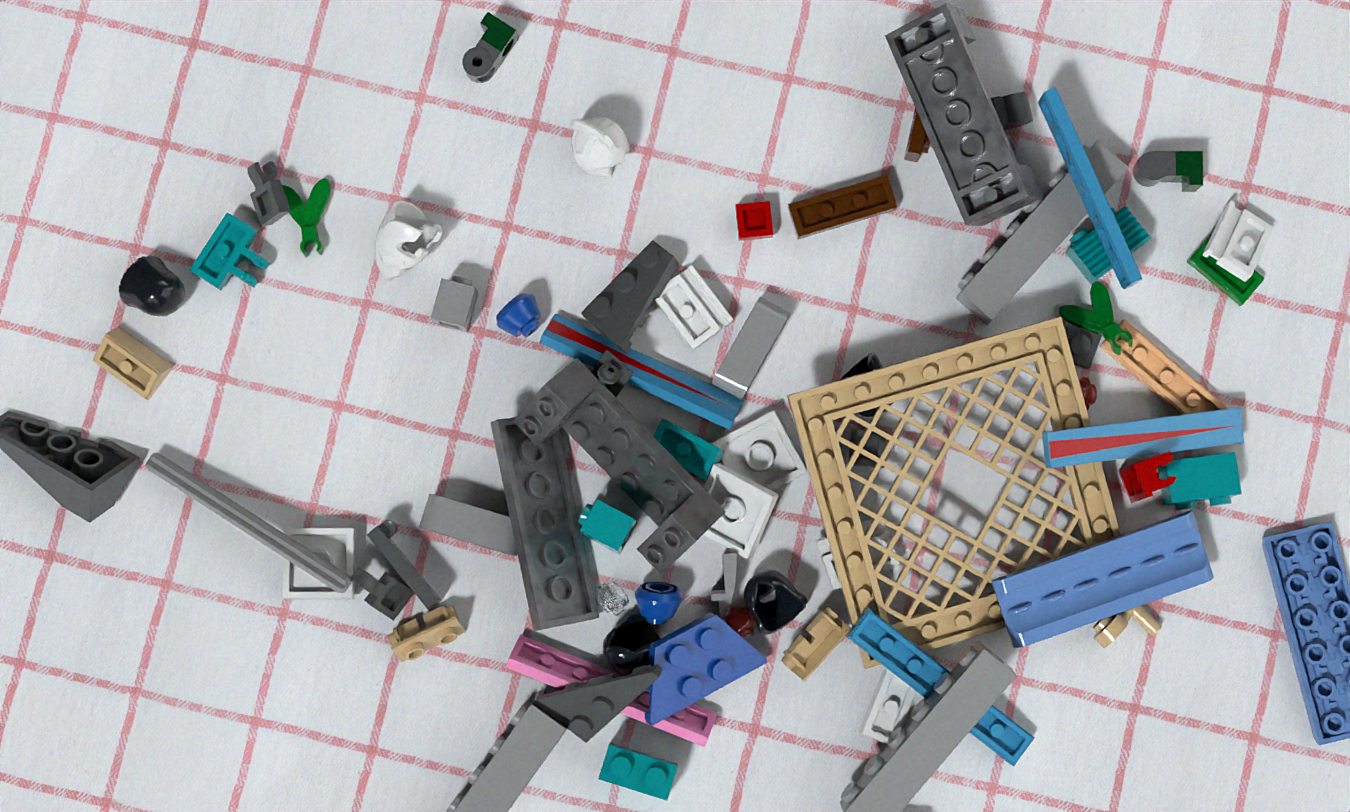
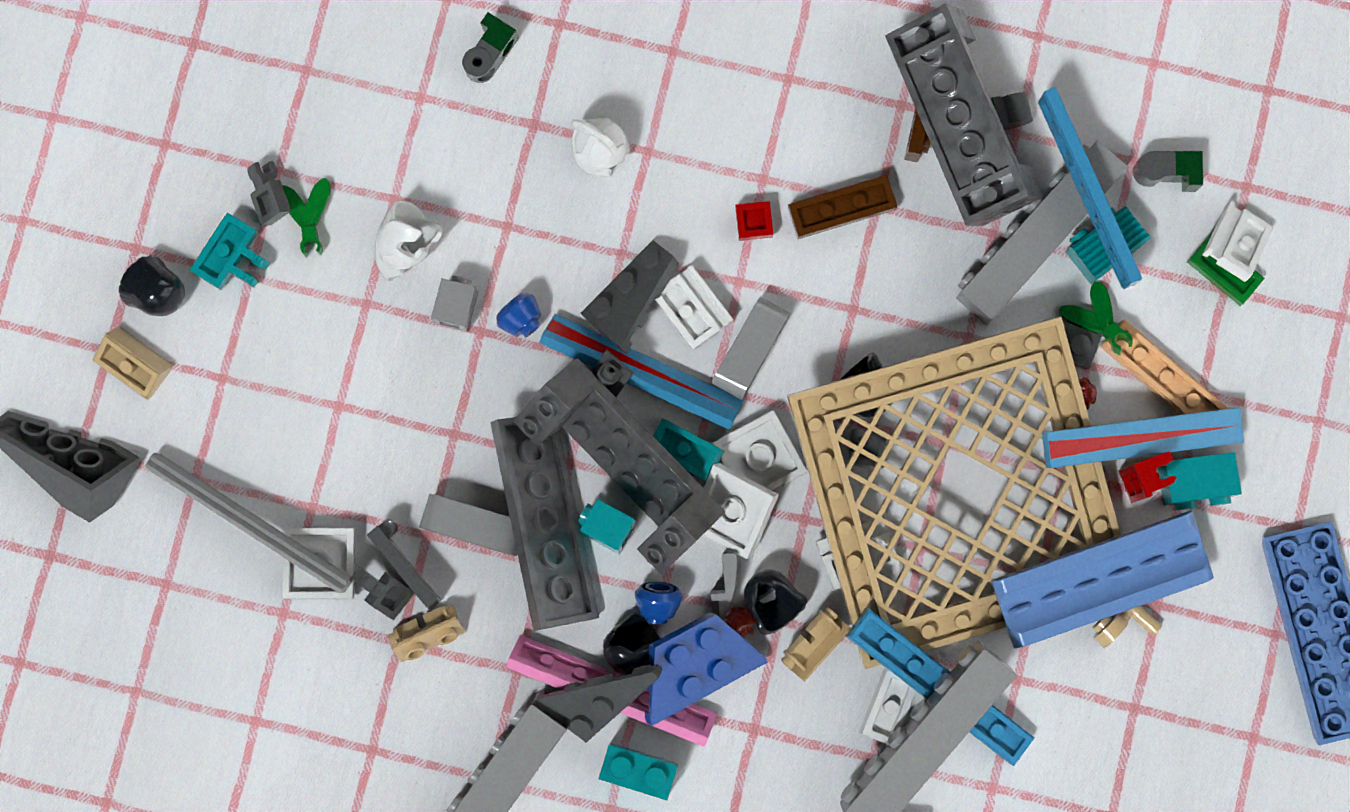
clear plate [597,581,629,616] -> none

